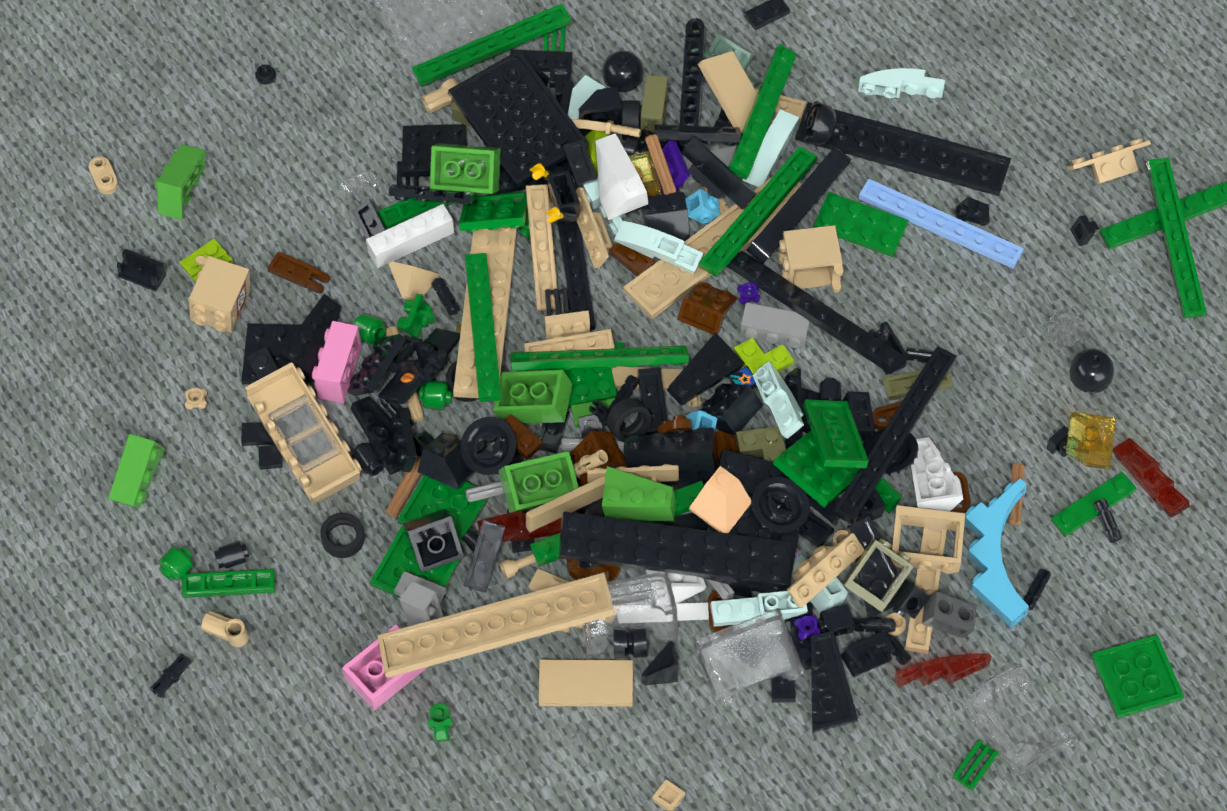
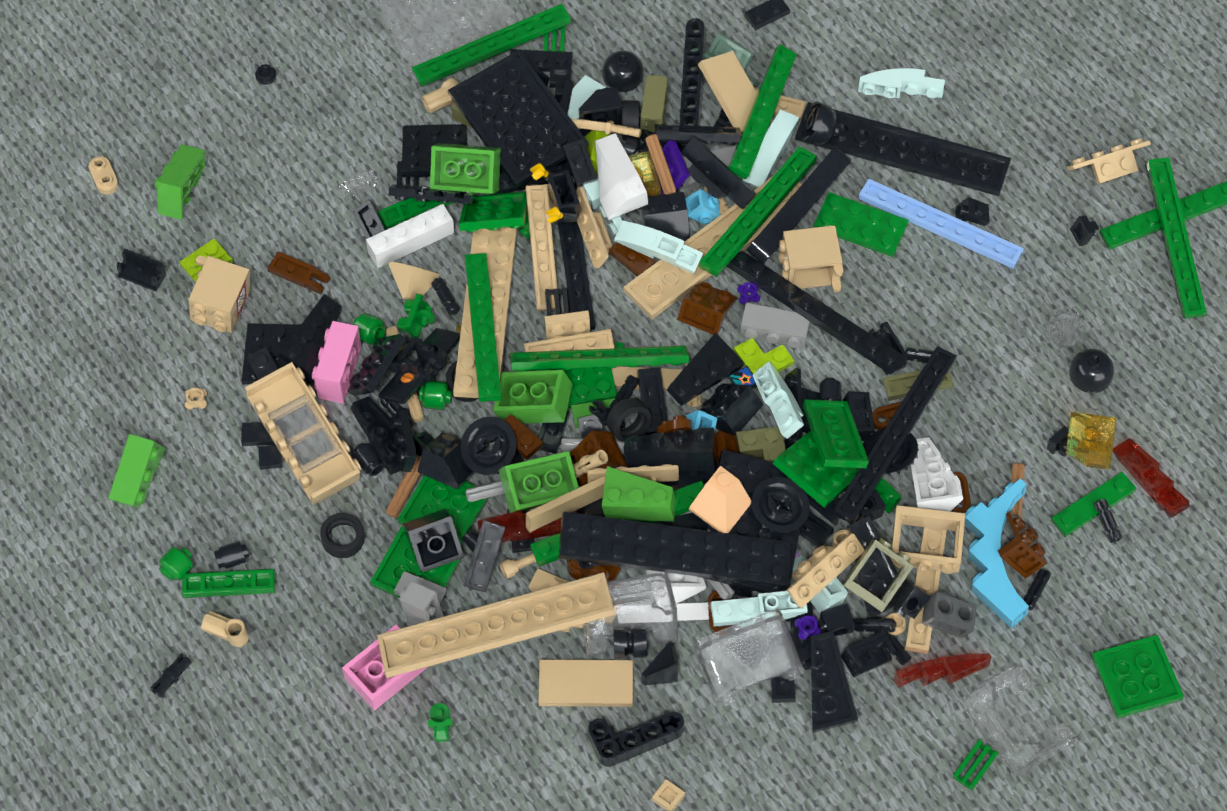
none -> black beam [588,712,684,767]
none -> reddish brown bracket [998,511,1047,579]

